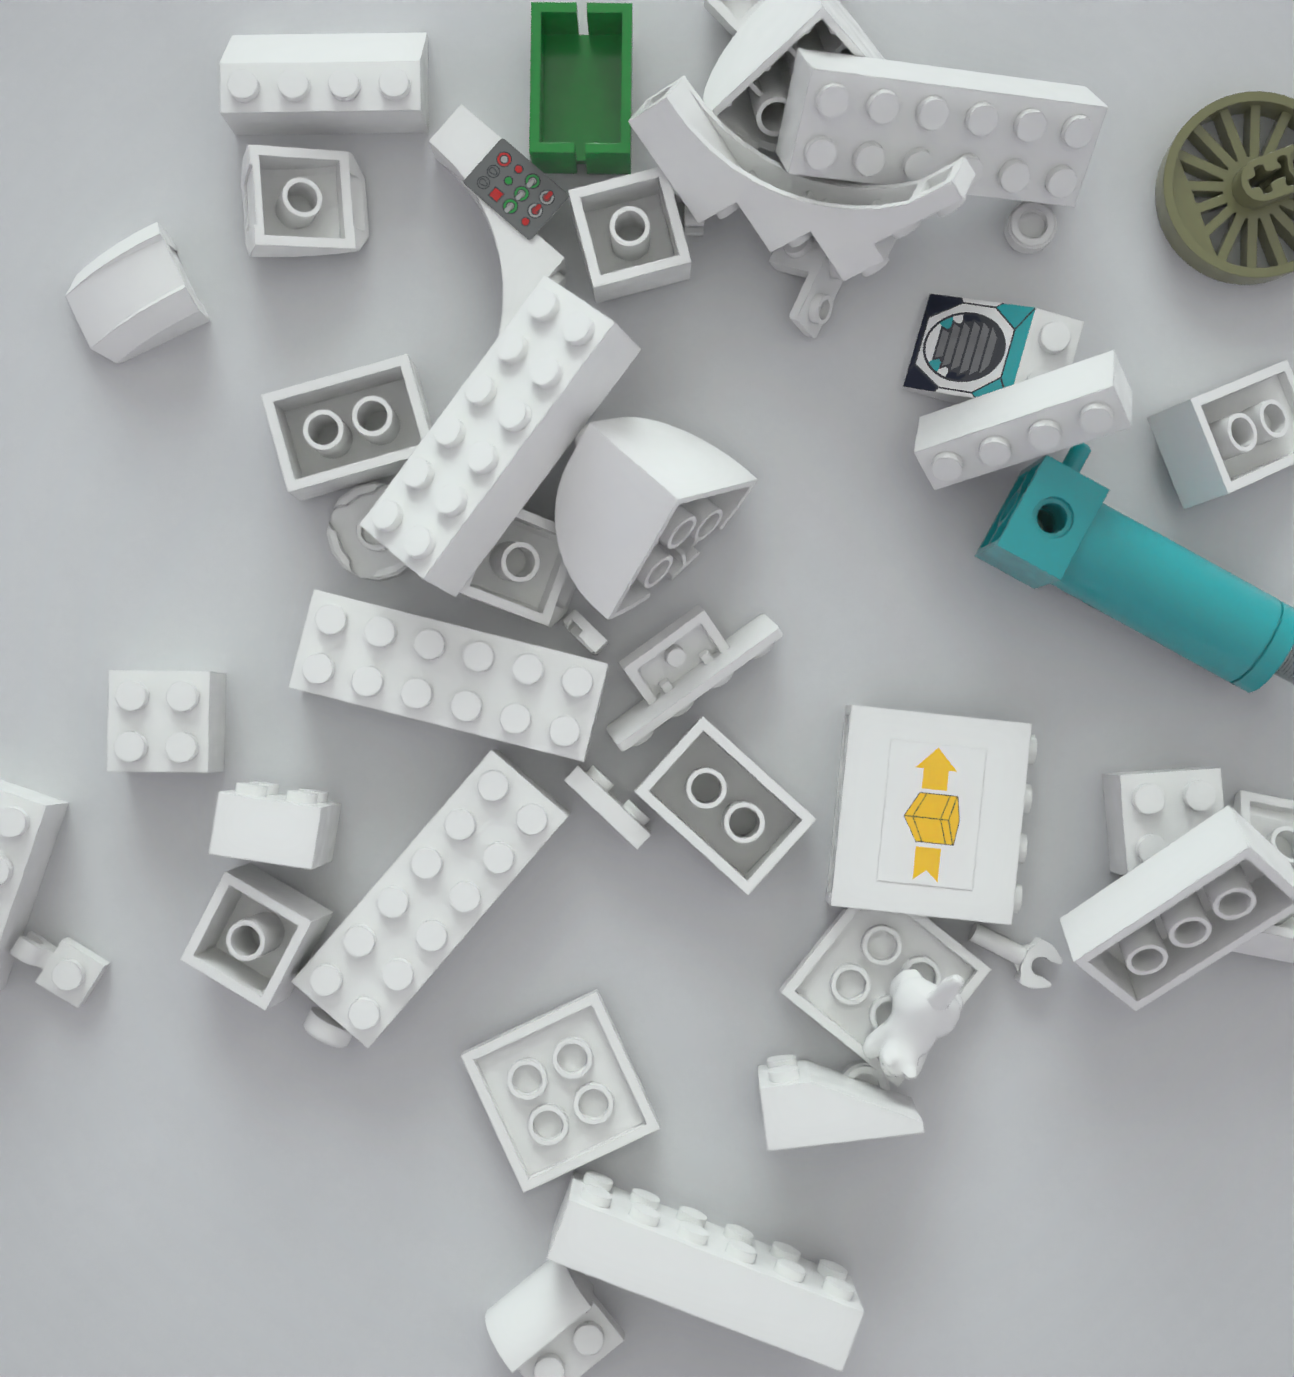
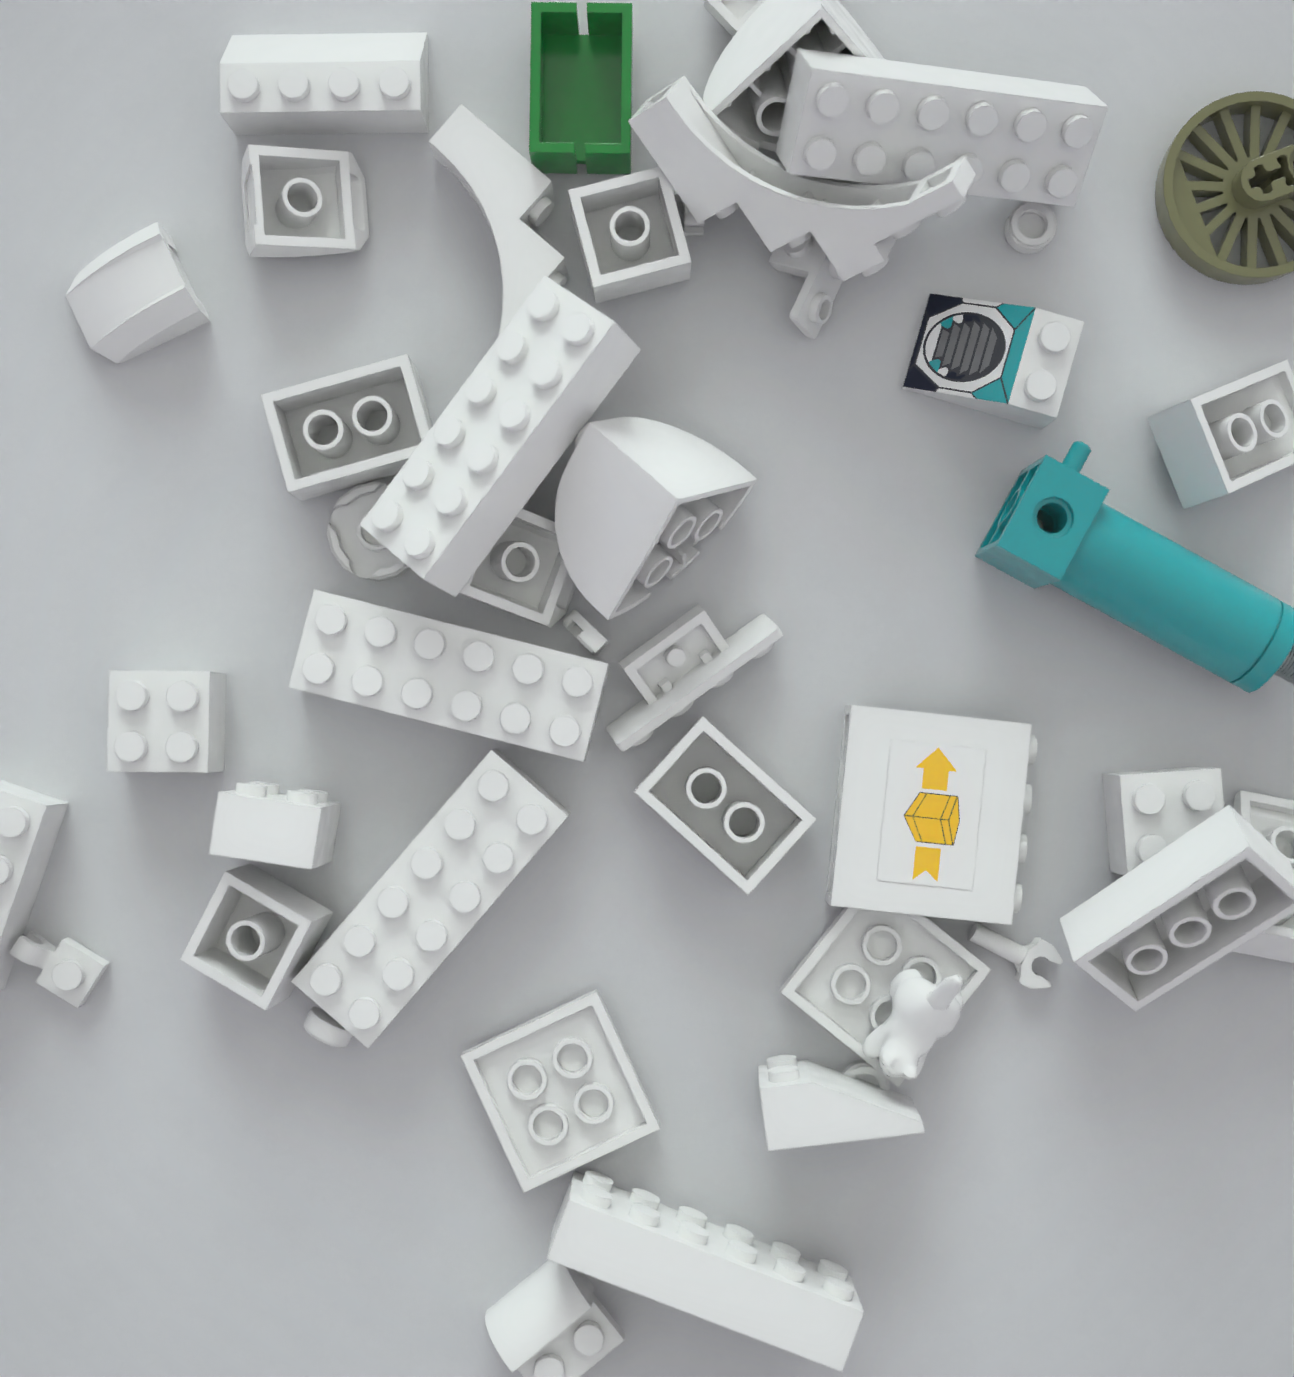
dark grey sticker [464,138,568,240] -> none
white plate [564,765,651,850] -> none
white brick [914,350,1132,490] -> none

